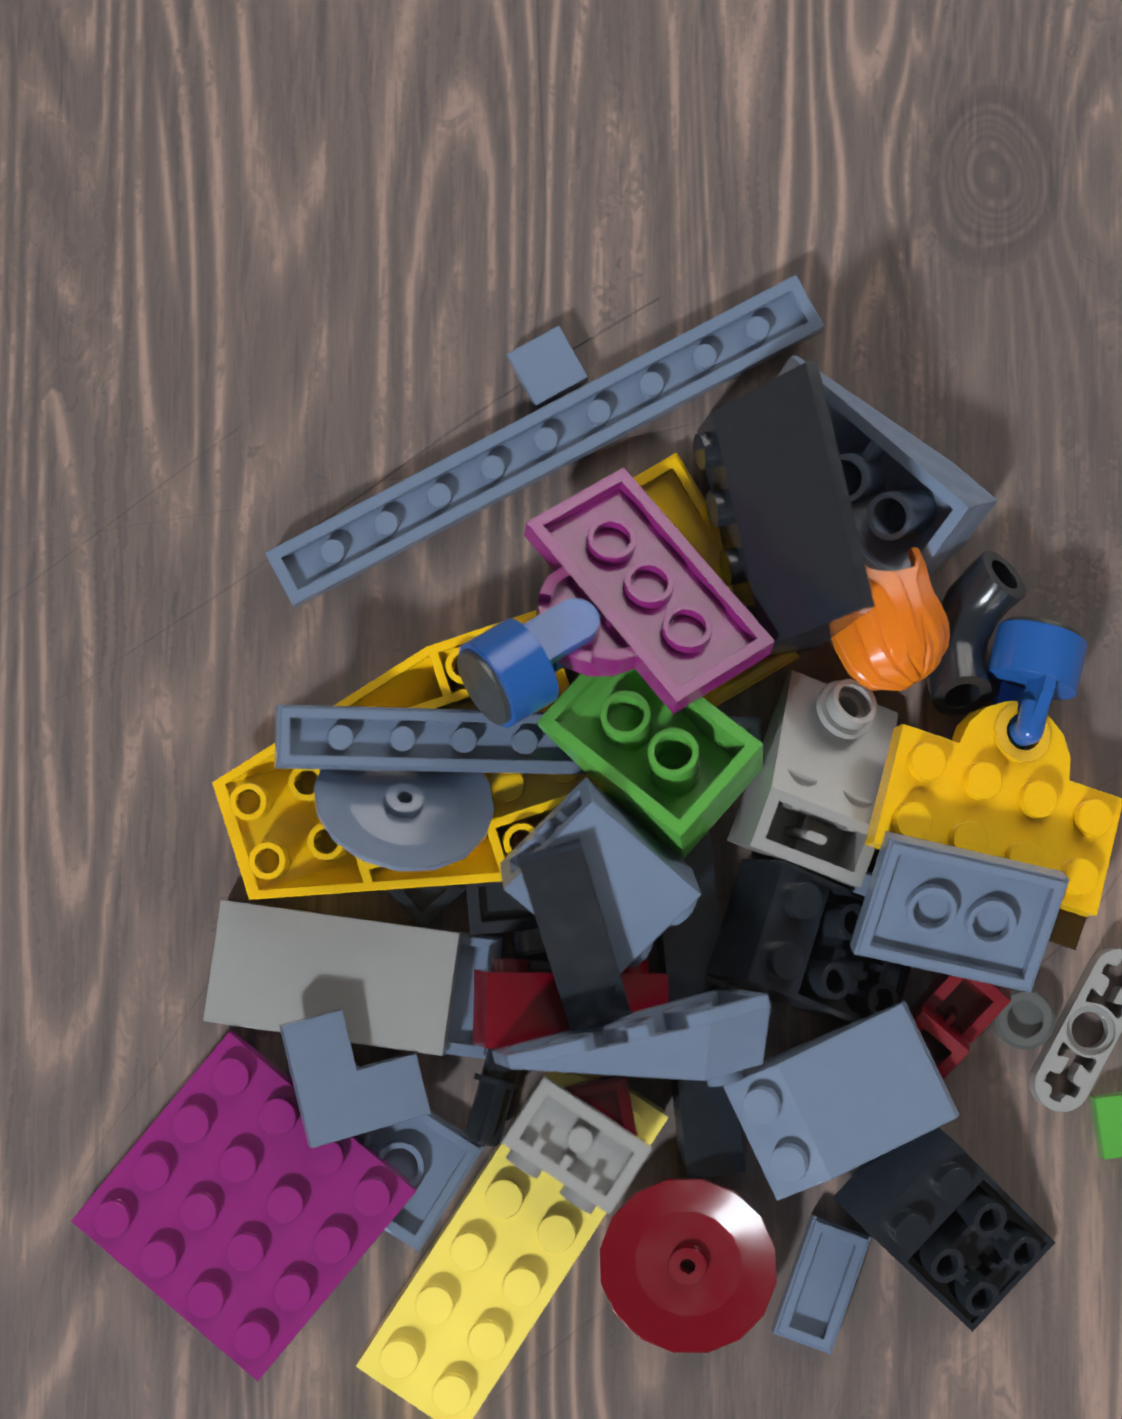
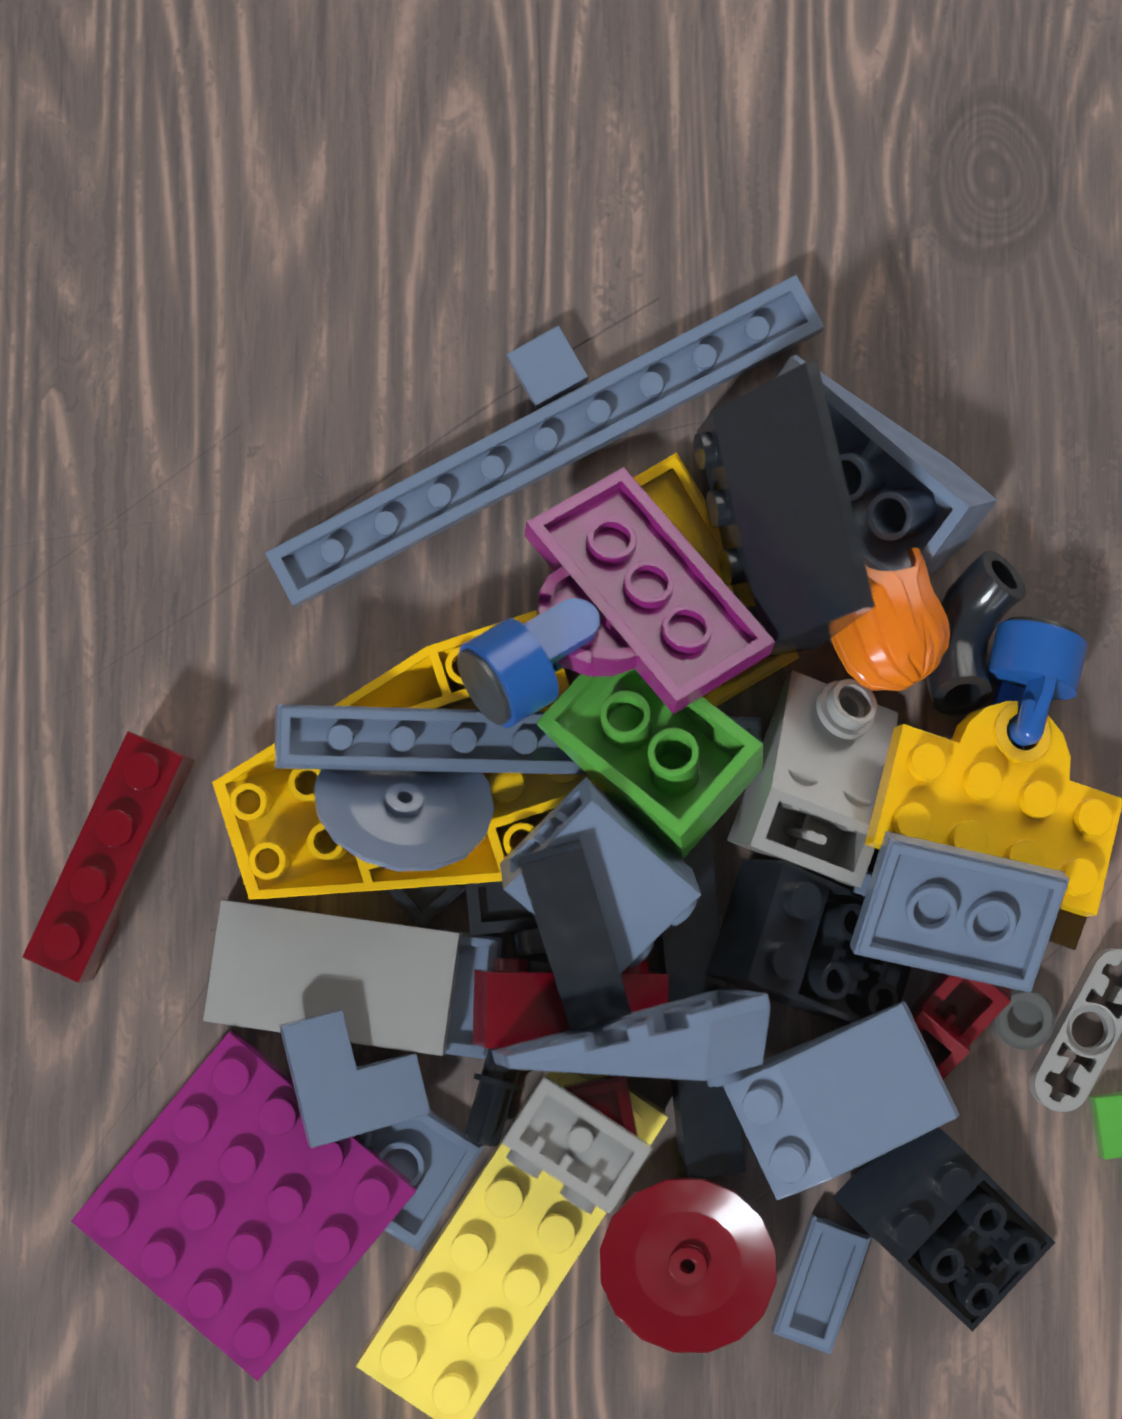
none -> dark red arch [22,731,195,983]

